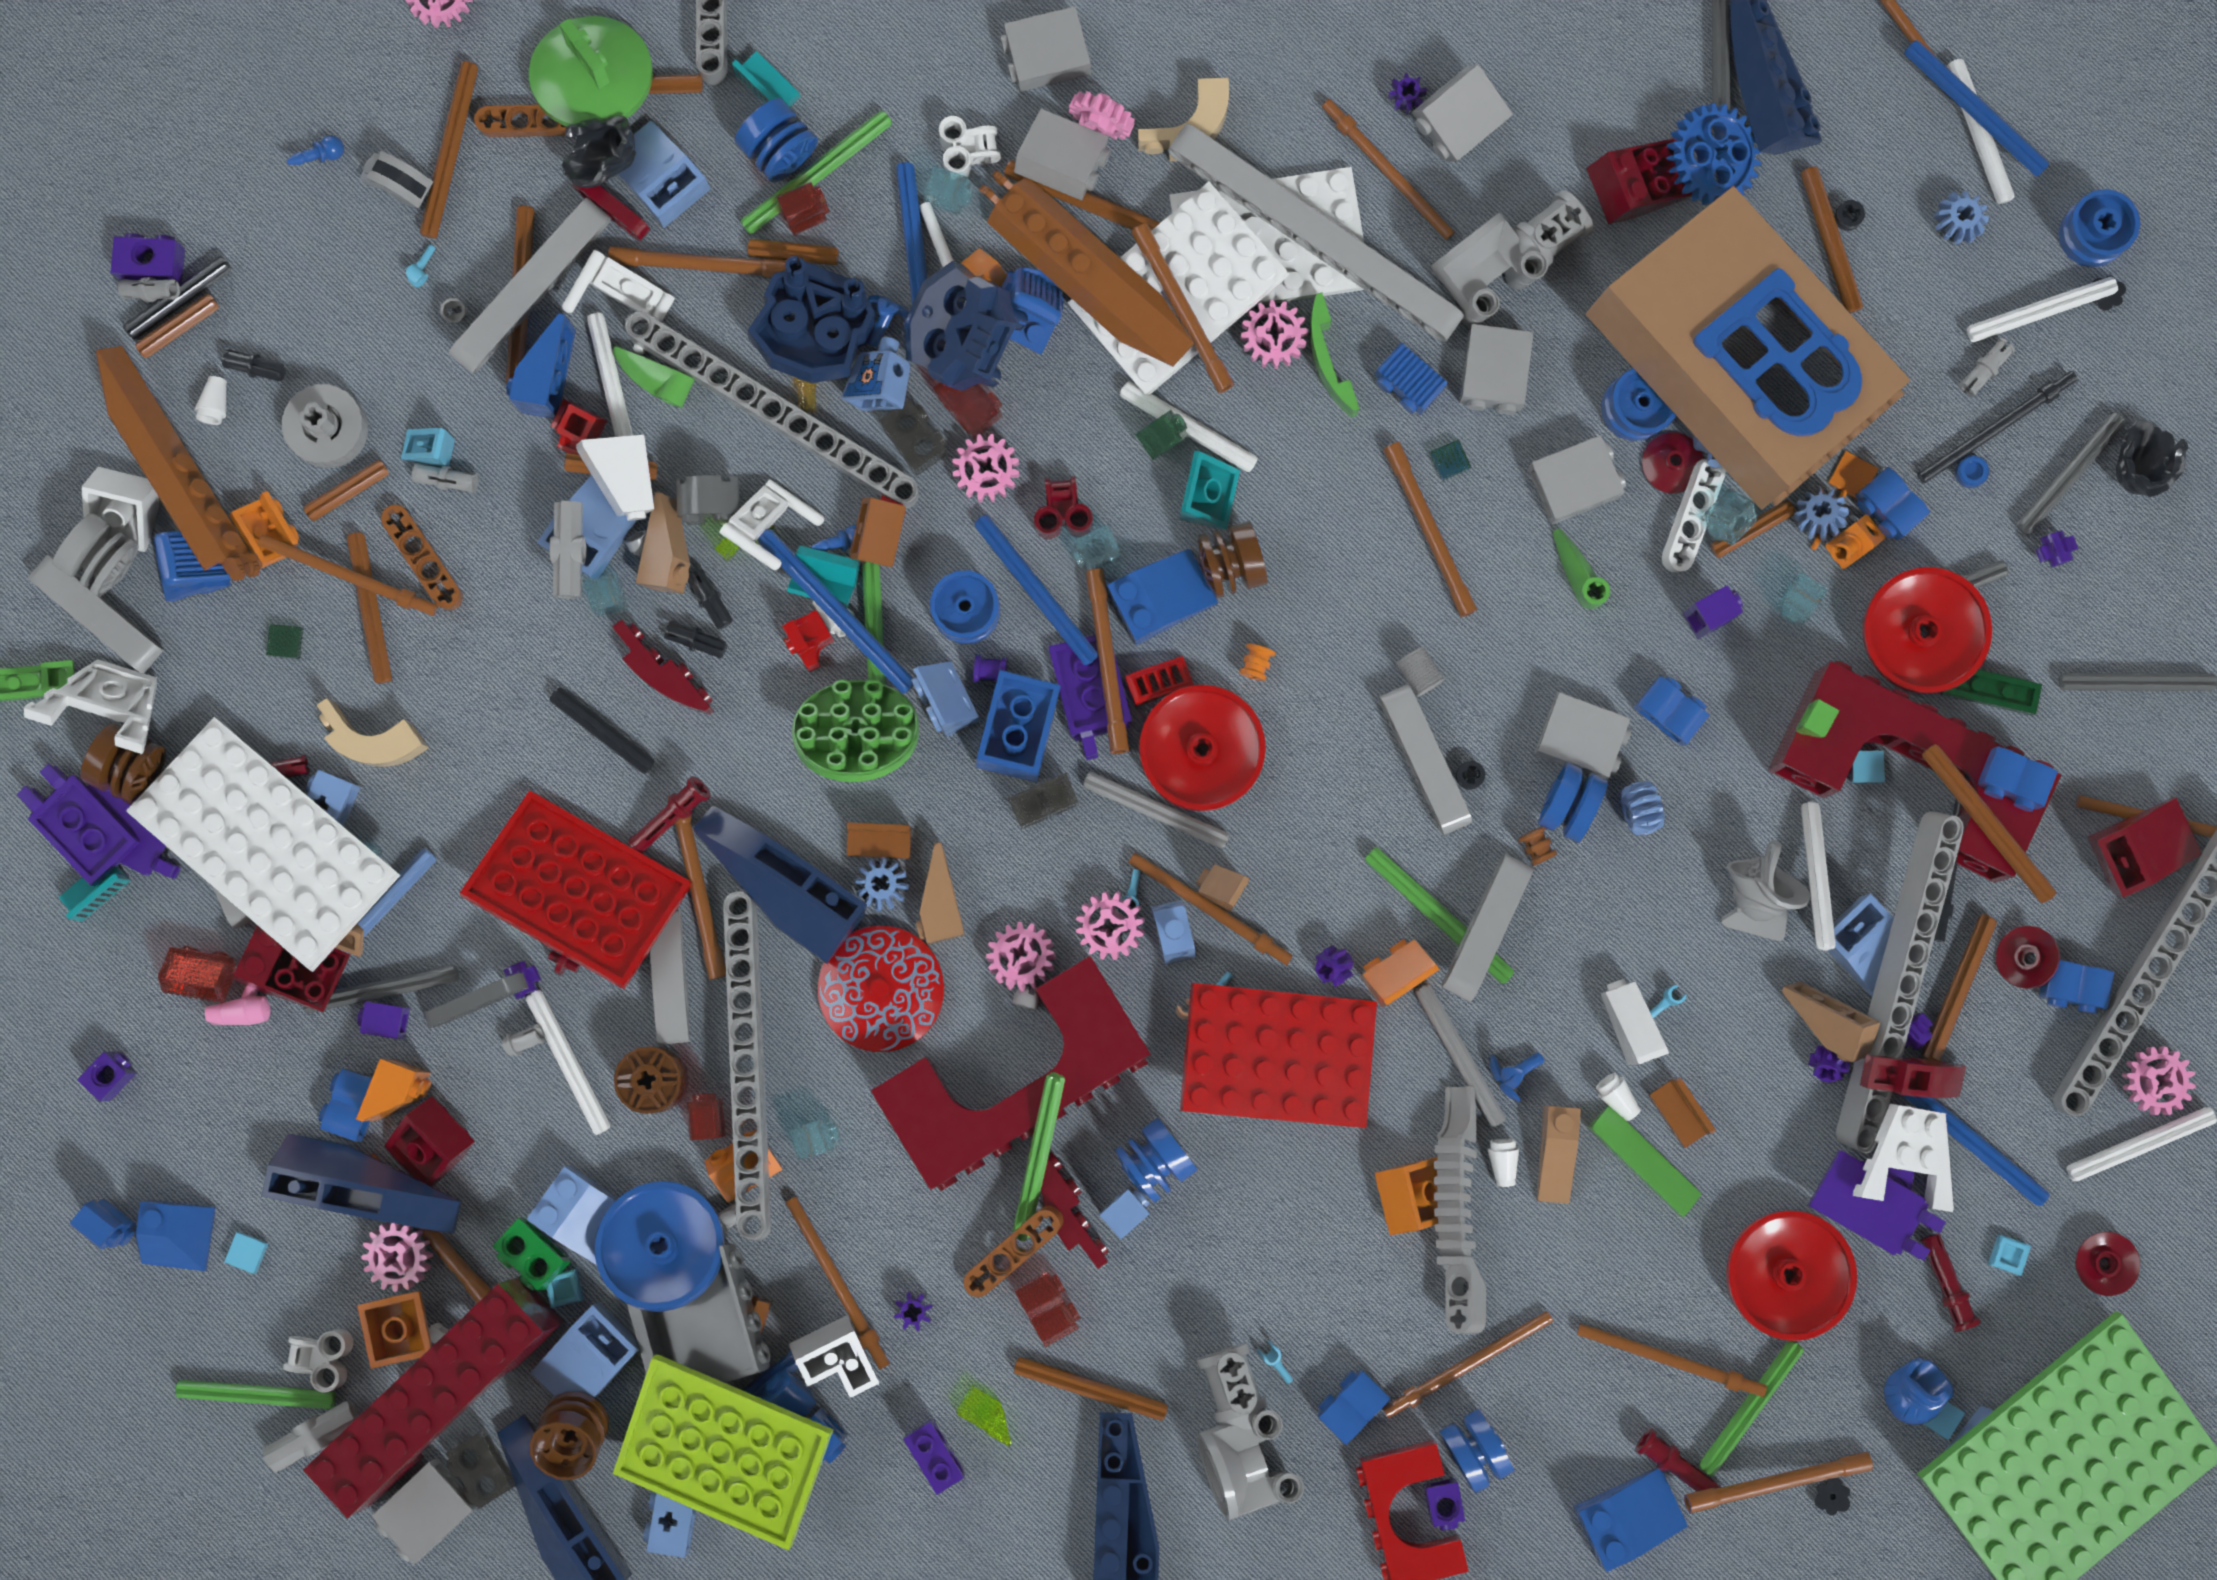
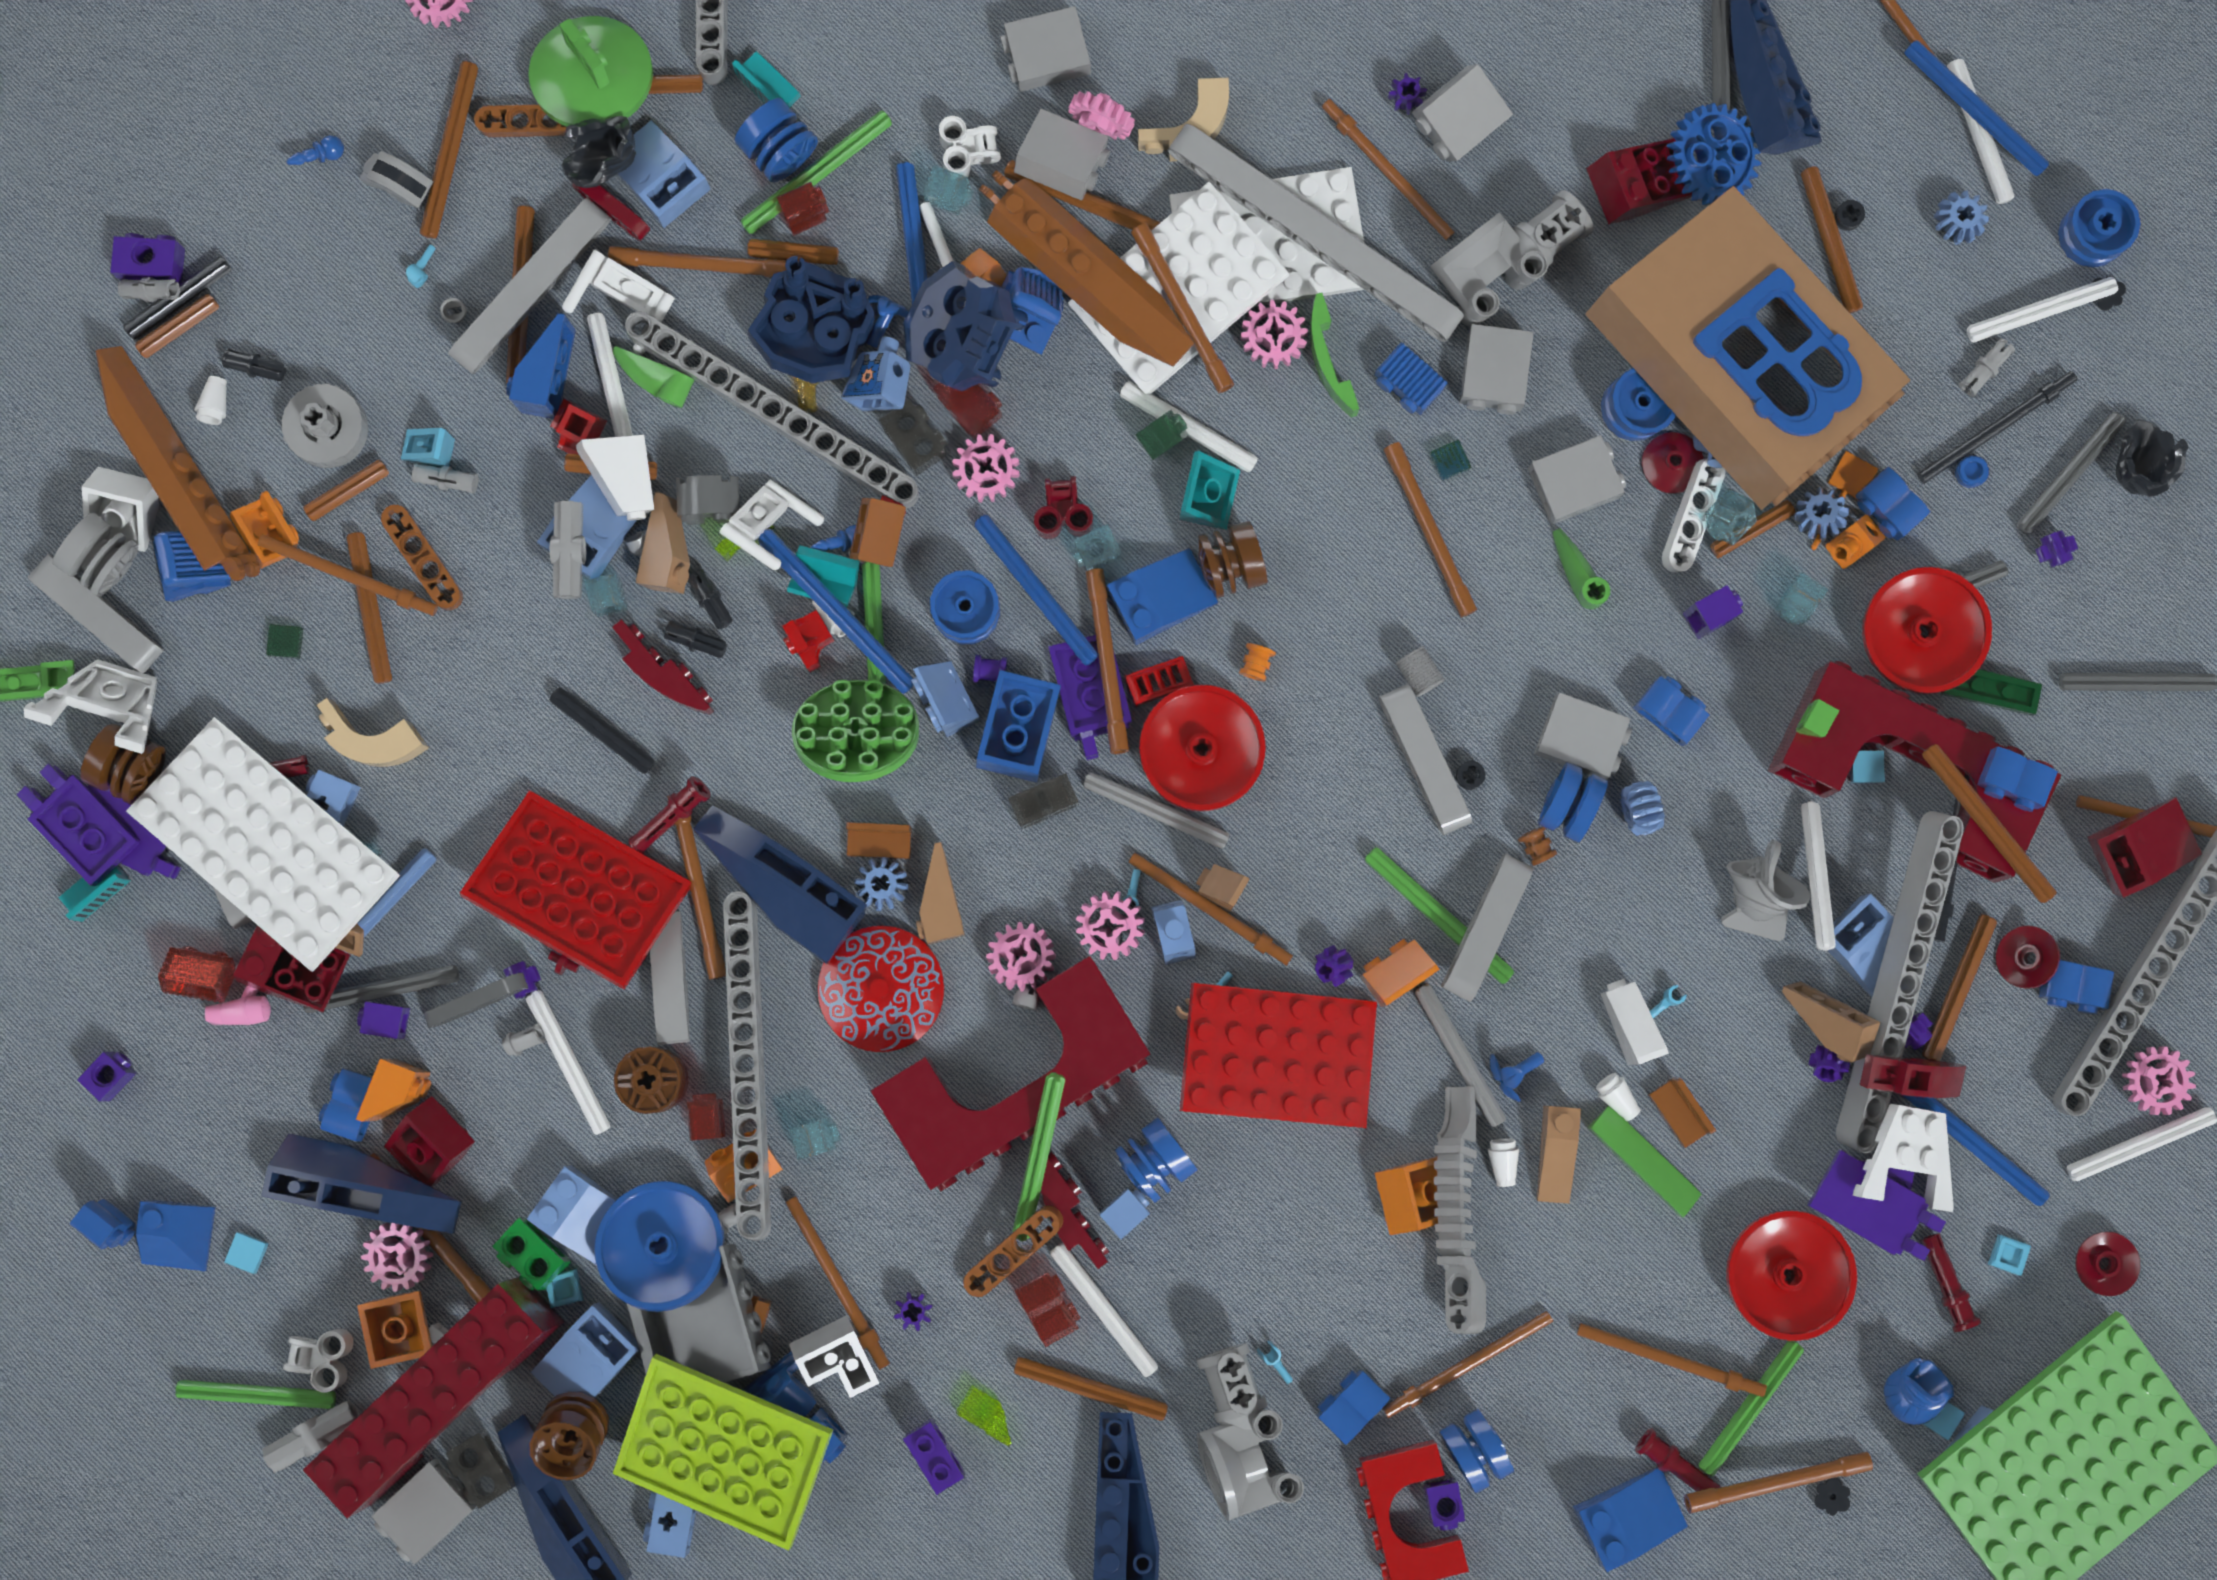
none -> white axle [1050,1243,1158,1377]

